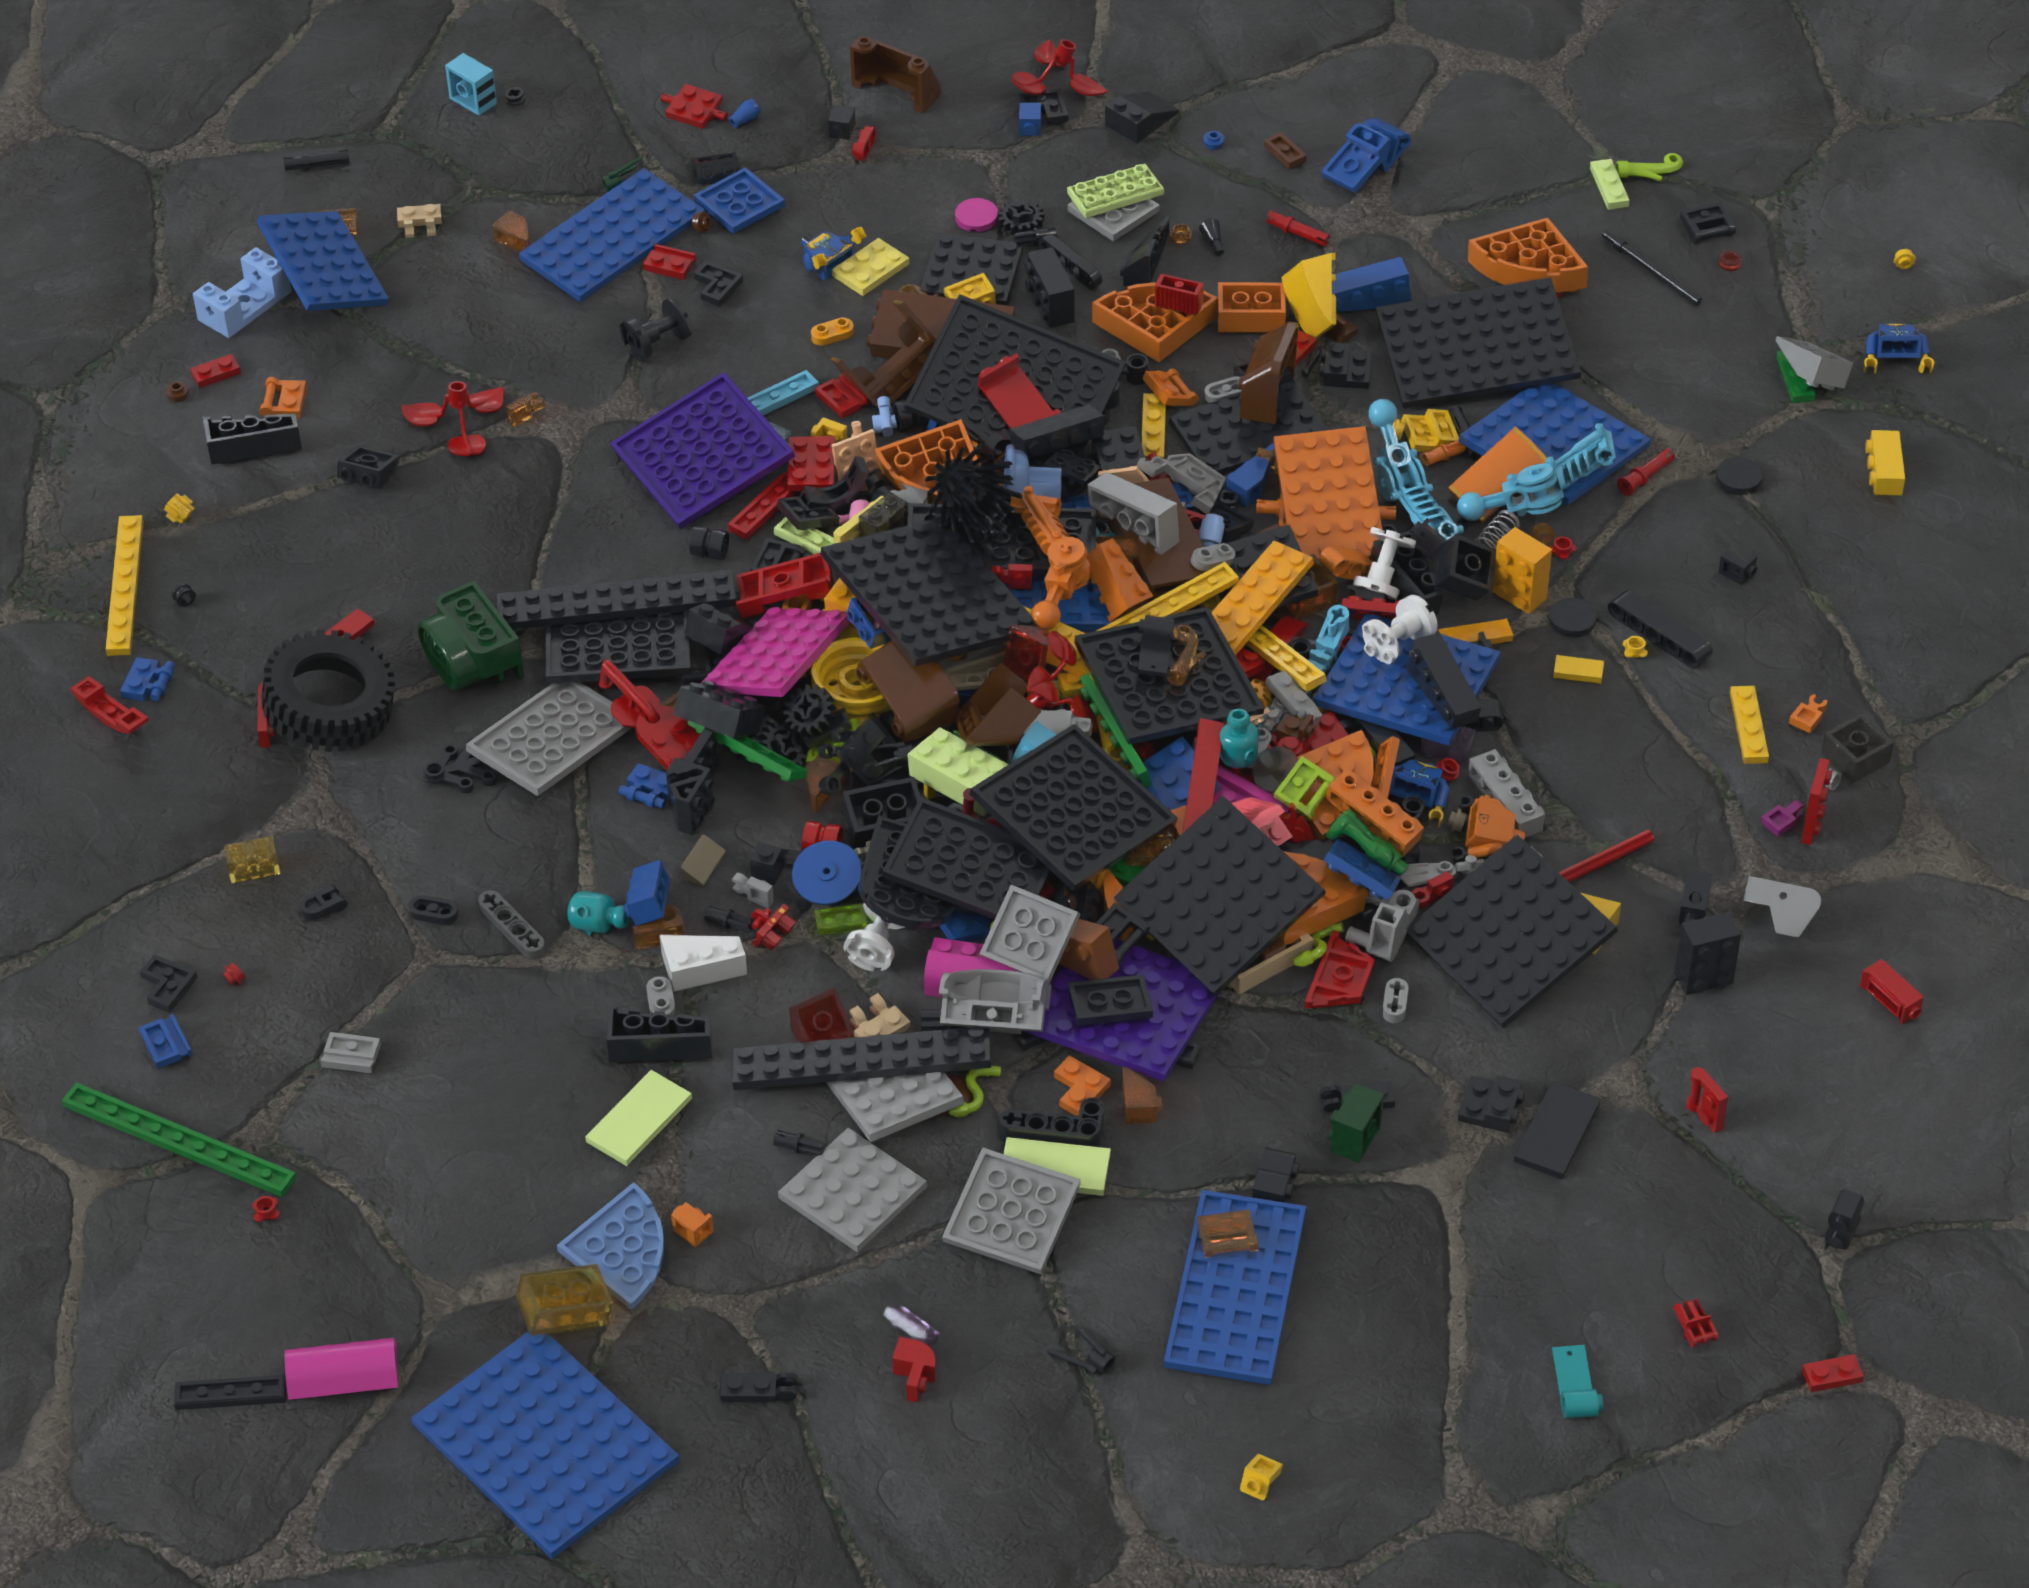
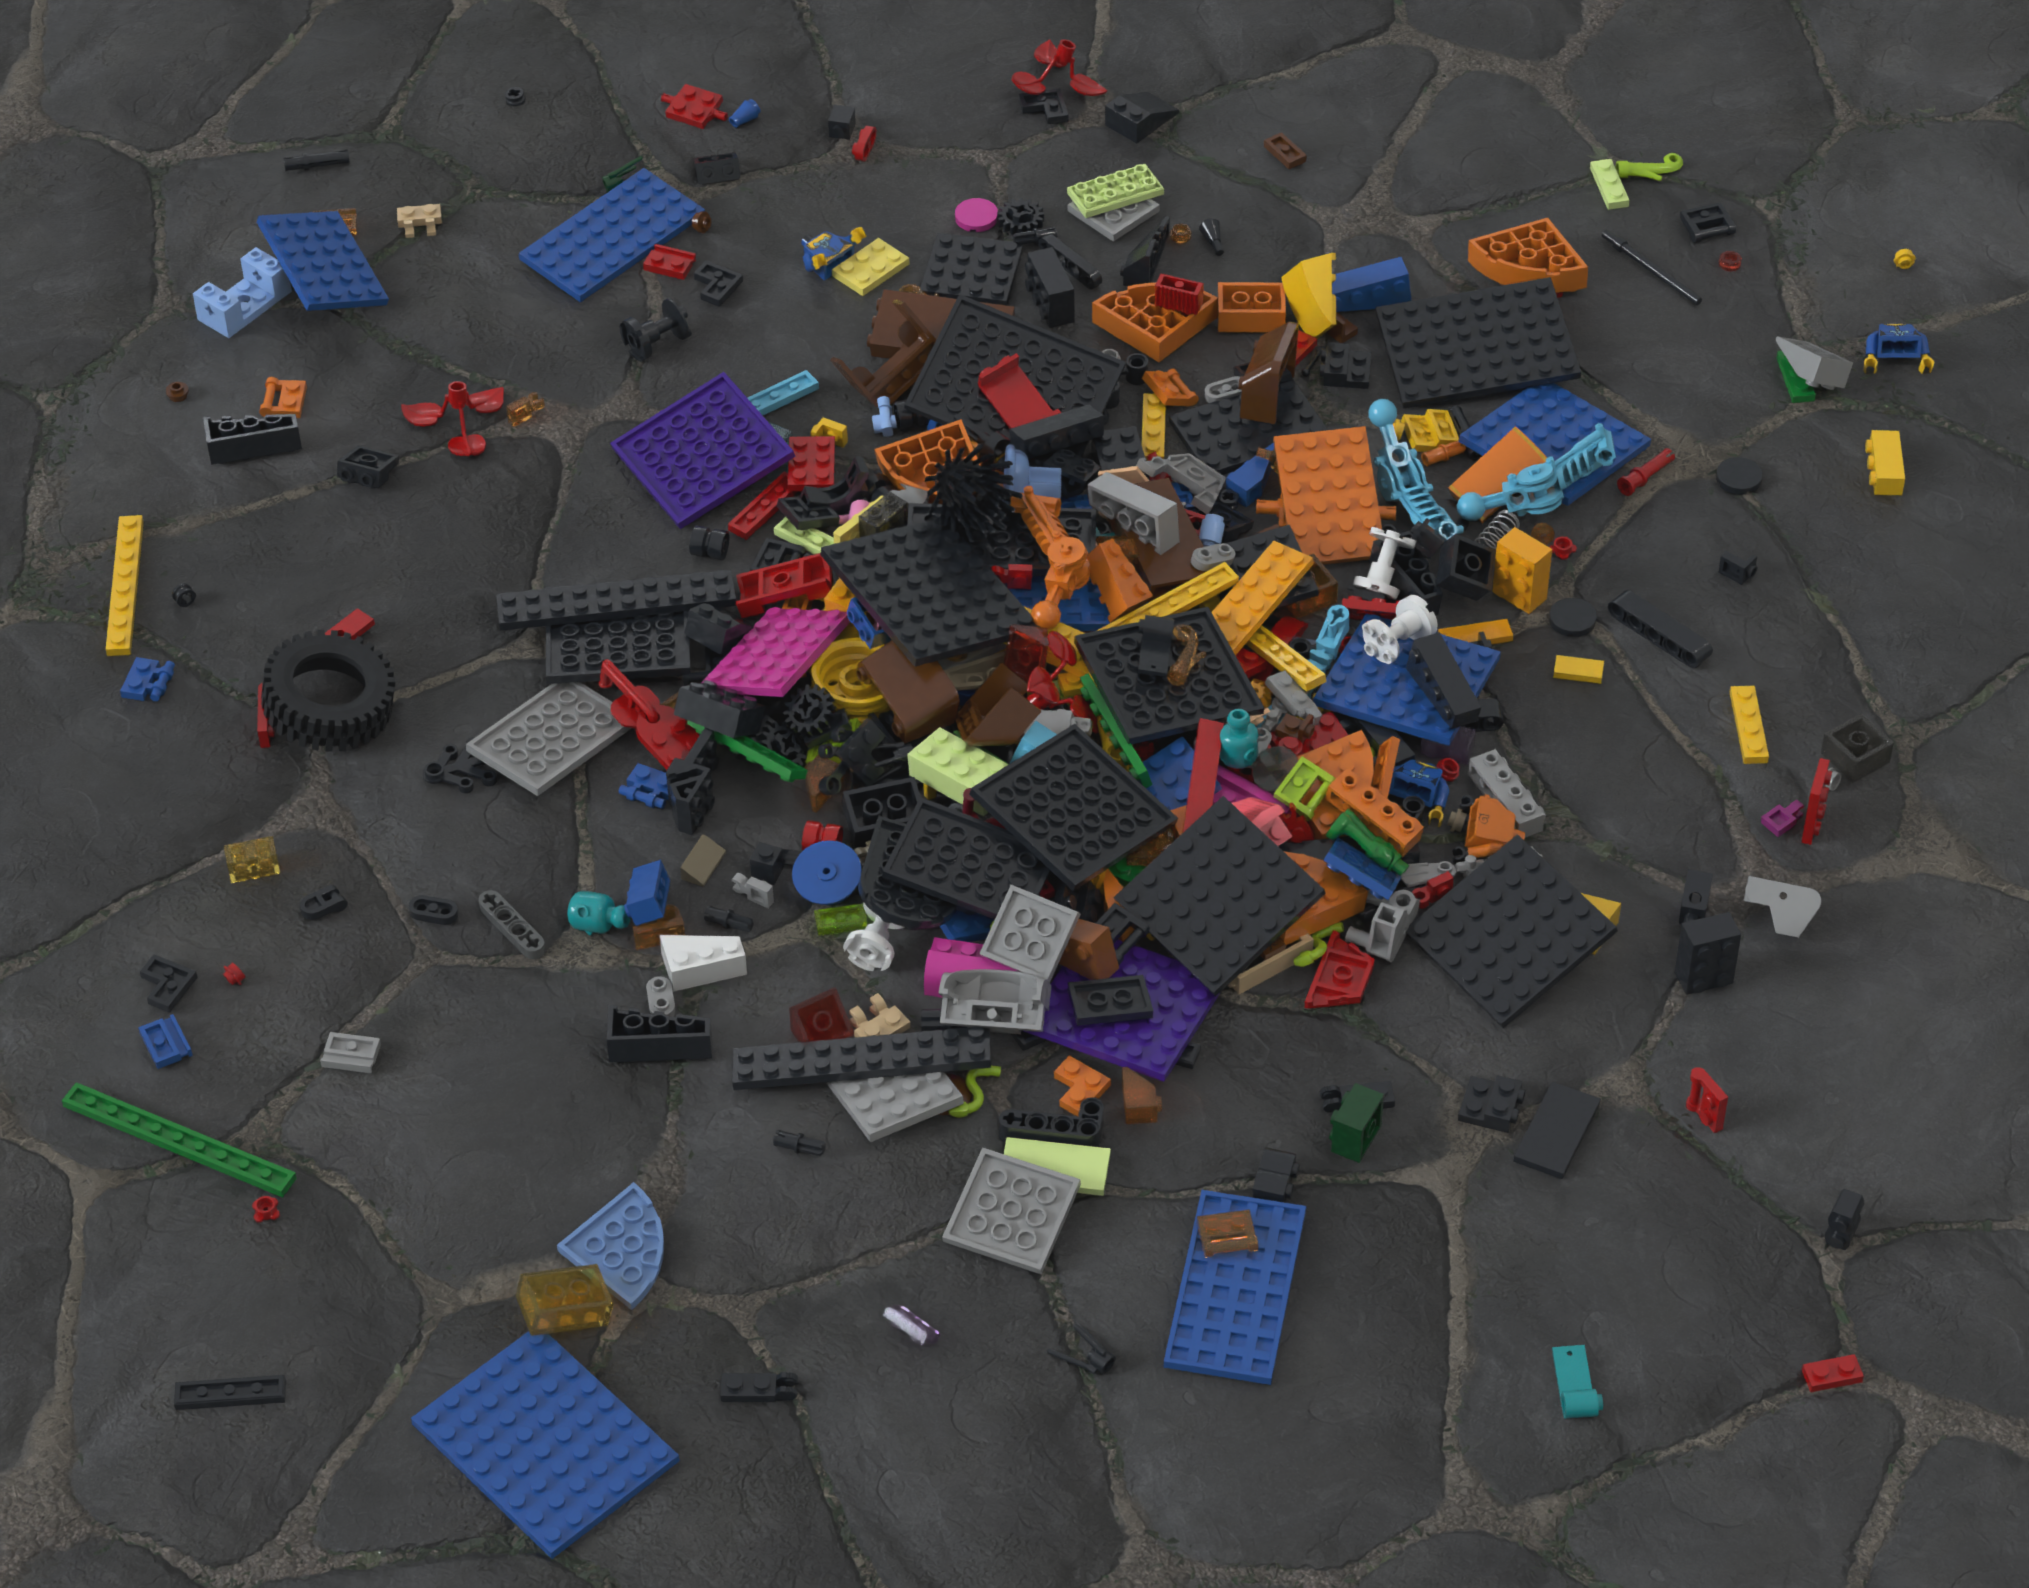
red slope [70,676,149,734] -> none
yellow gear [164,493,195,524] -> none
red plate [190,354,241,388] -> none
dark pink brick [285,1338,399,1400] -> none
dark green brick [417,580,524,691] -> none
medium azure brick [445,53,497,116] -> none
clear orange slope [492,210,530,253] -> none
yellowish green tile [585,1070,692,1166] -> none
orange brick [671,1202,714,1247] -> none
blue plate [694,167,785,234] -> none
red hips [751,903,796,951] -> none
light grey plate [778,1128,927,1253] -> none
light orange plate [811,317,854,346] -> none
red plate [815,374,869,419] -> none
light nougat plate [831,421,880,483] -> none
reddish brown windscreen [850,36,941,114] -> none
red brick [892,1336,936,1402] -> none
yellow bracket [944,273,996,304] -> none
blue brick [1019,103,1041,136] -> none
blue plate [1203,131,1225,150] -> none
yellow bracket [1240,1454,1283,1500] -> none
red pin [1266,210,1331,247] -> none
orange beam [1319,546,1372,580] -> none
blue piece [1321,118,1412,193] -> none
light grey beam [1382,978,1409,1023] -> none
red axle [1558,830,1655,882] -> none
yellow plate [1623,636,1648,658] -> none
red arm [1673,1298,1718,1348] -> none
orange plate [1789,694,1827,733] -> none
red window [1860,959,1924,1025] -> none

